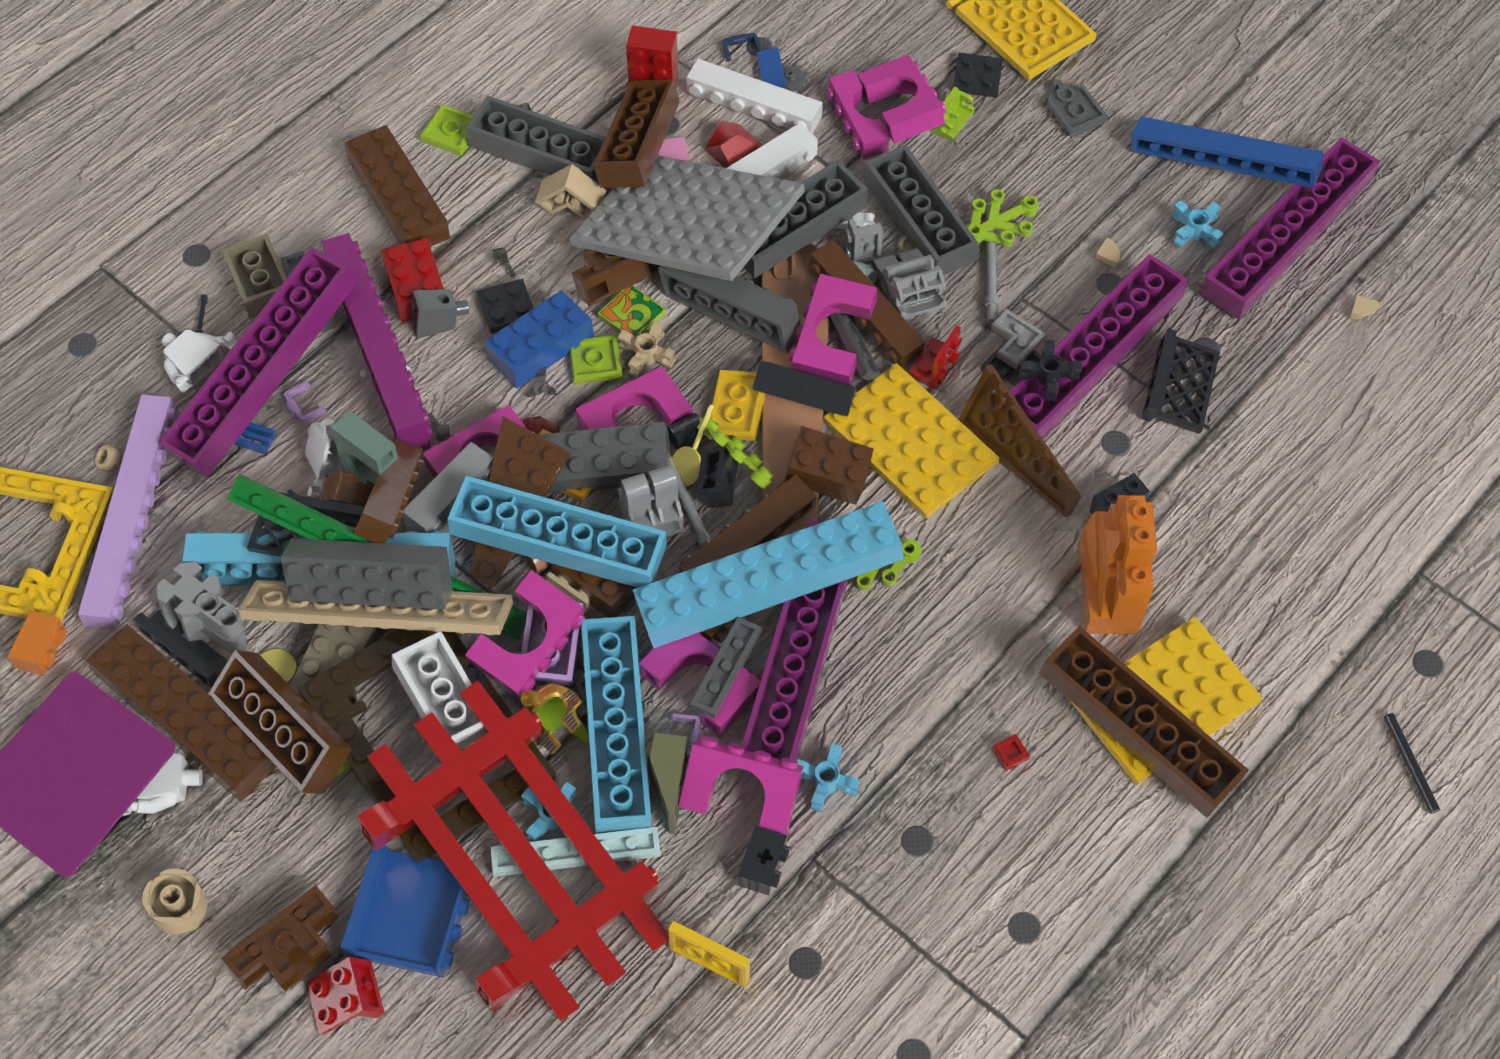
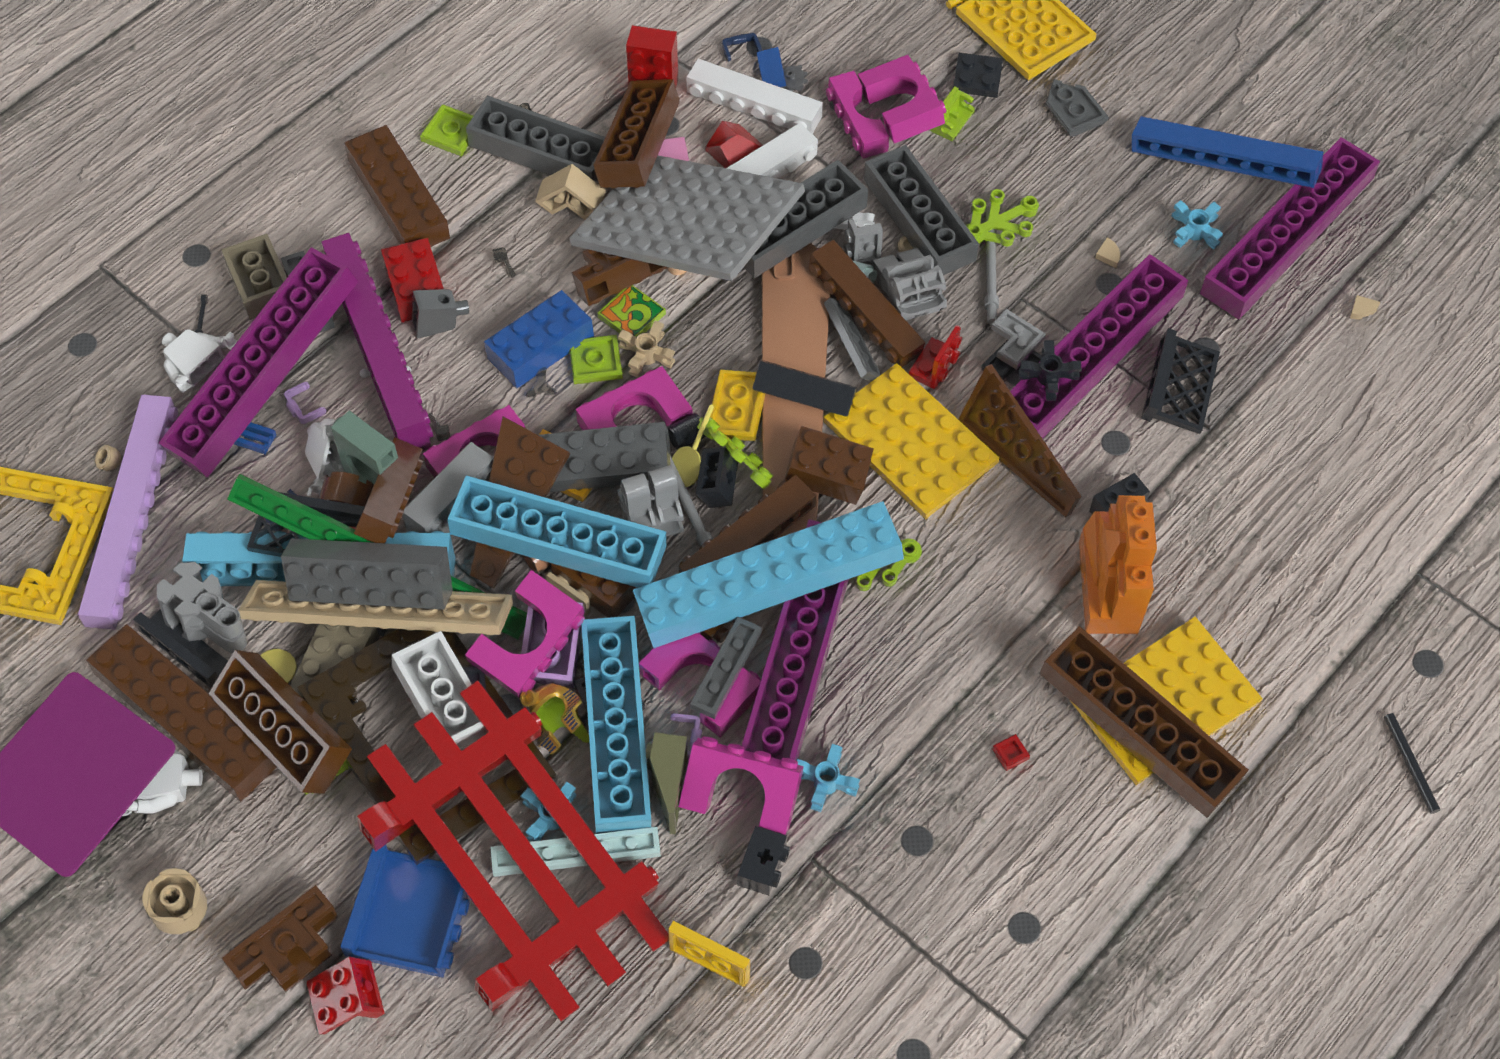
orange brick [7,611,67,676] -> none
black plate [477,278,534,334] -> none
clear red arm [522,416,560,434] -> none
dark grey brick [658,265,801,353] -> none
dark pink arch [789,274,877,385] -> none

